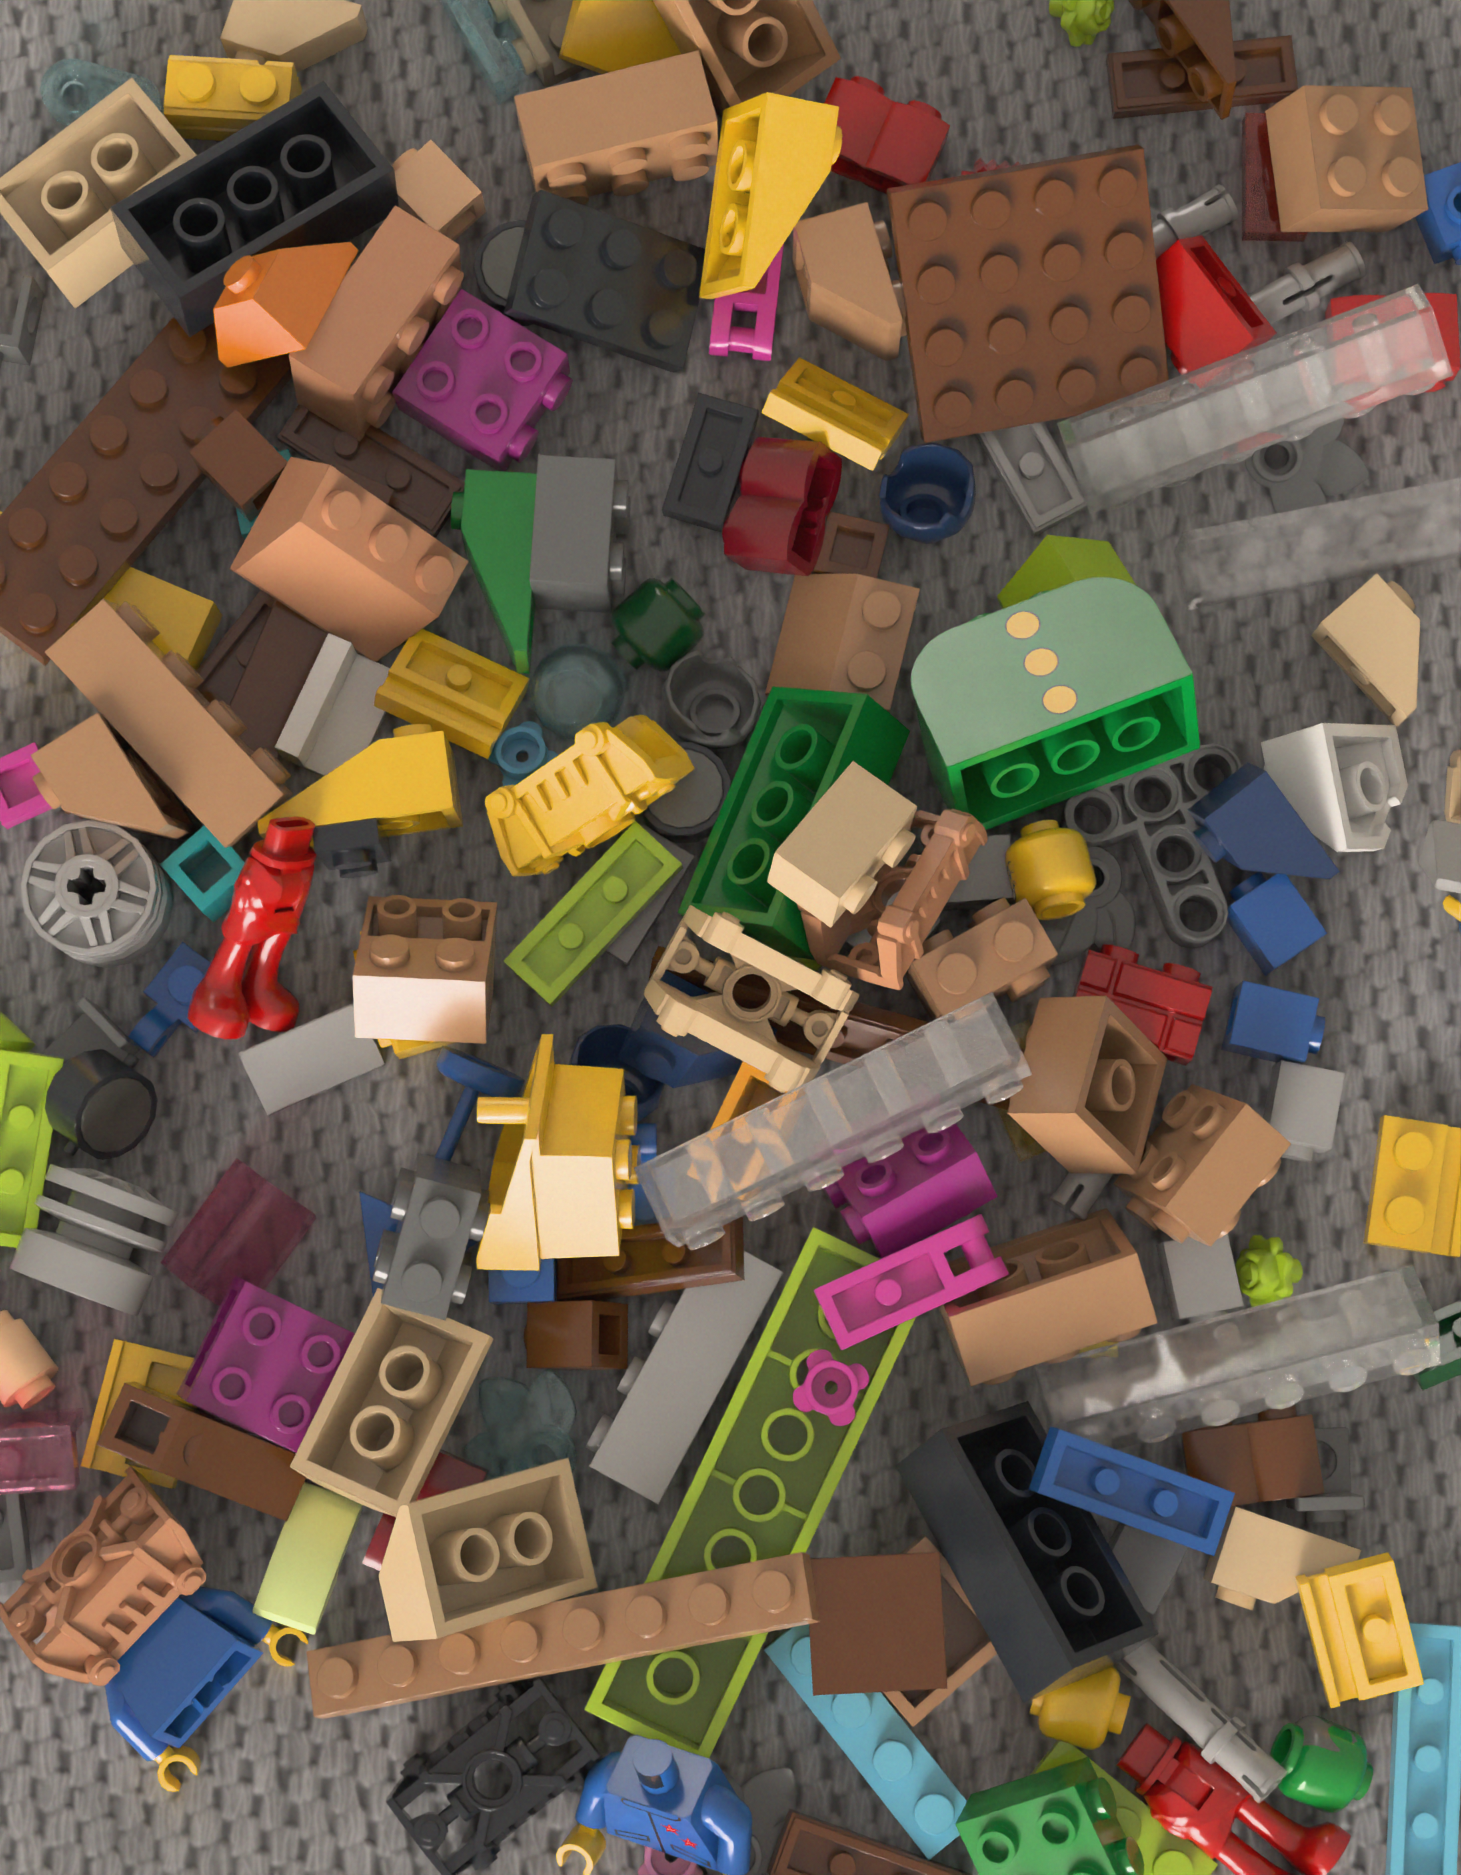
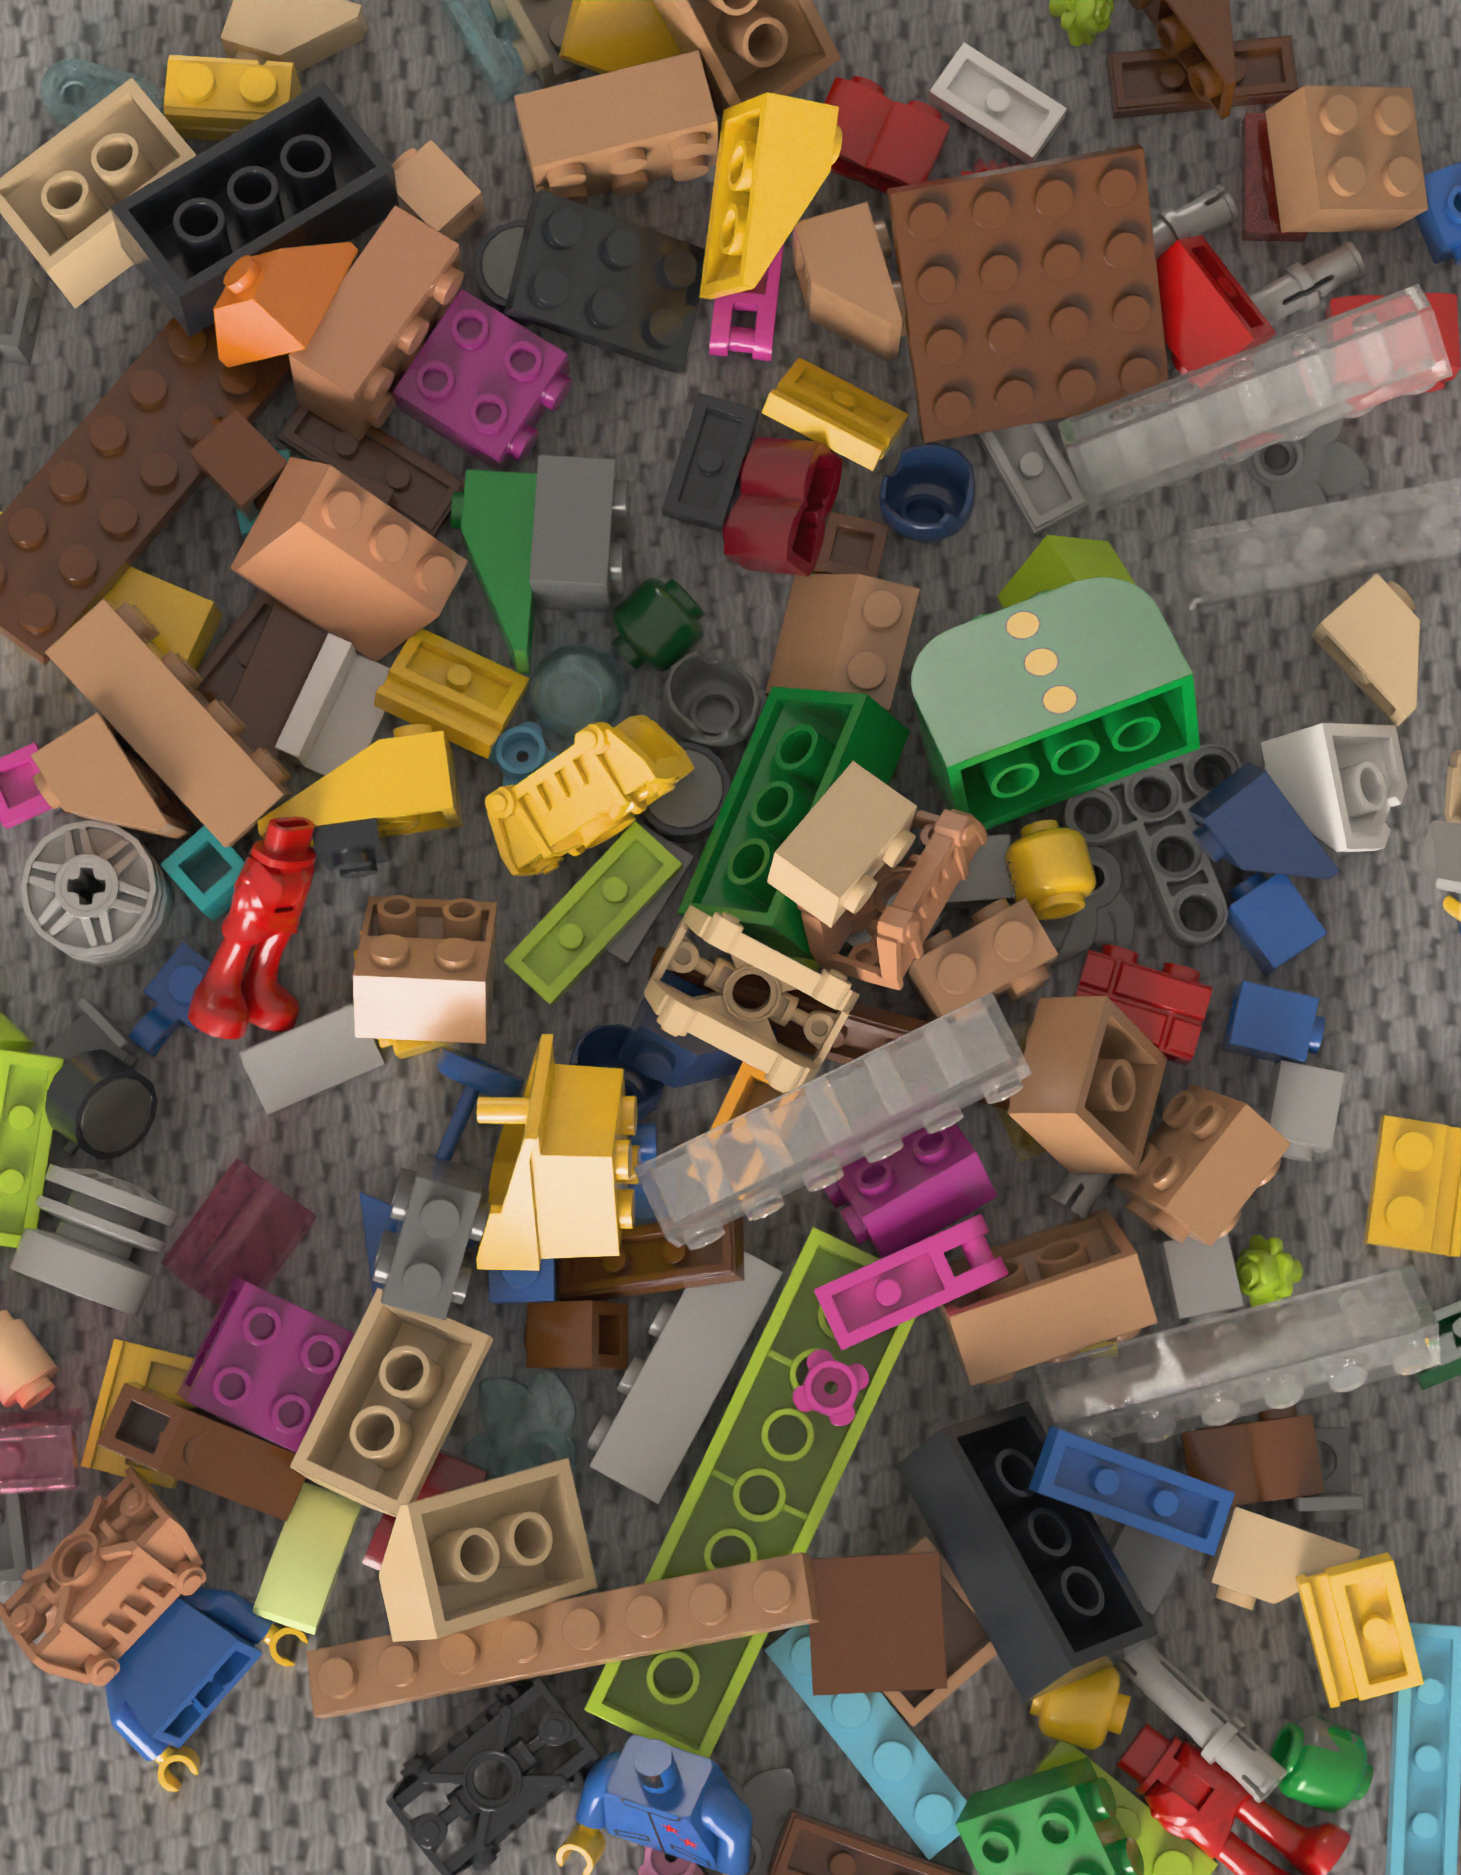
none -> white plate [928,42,1067,164]

